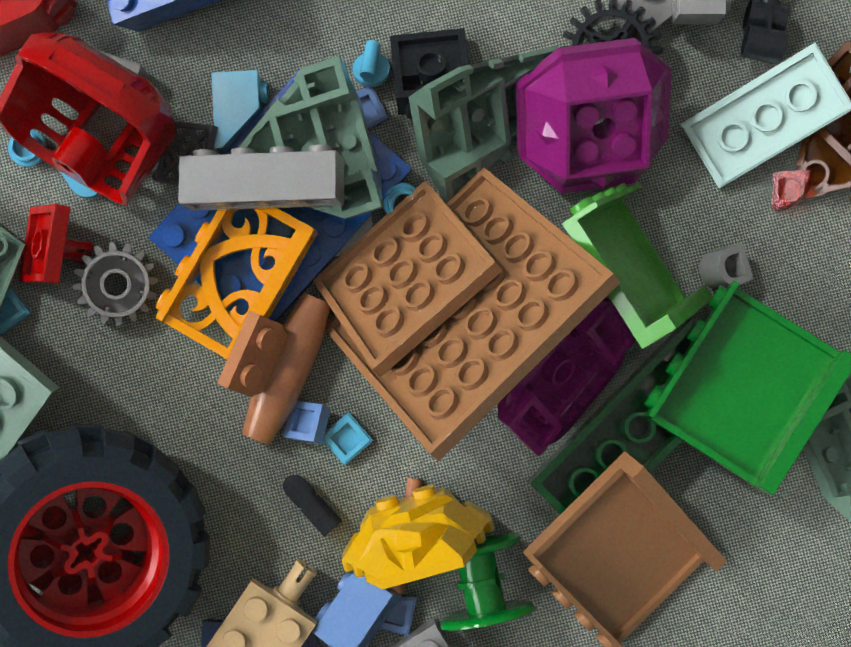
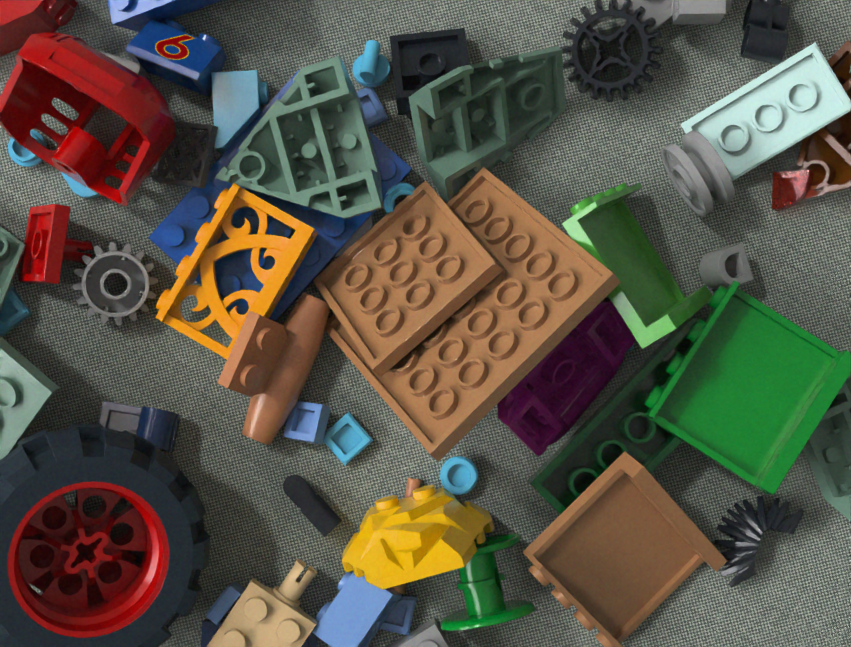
light grey brick [179,145,344,211] -> none
magenta piece [516,38,672,194] -> none
none -> dark blue plate [98,401,181,453]
none -> blue slope [125,19,227,98]
none -> medium blue tile [206,582,245,625]
none -> medium azure tile [440,456,478,495]
none -> light grey wheel [661,130,735,217]
none -> black hair [714,496,805,588]

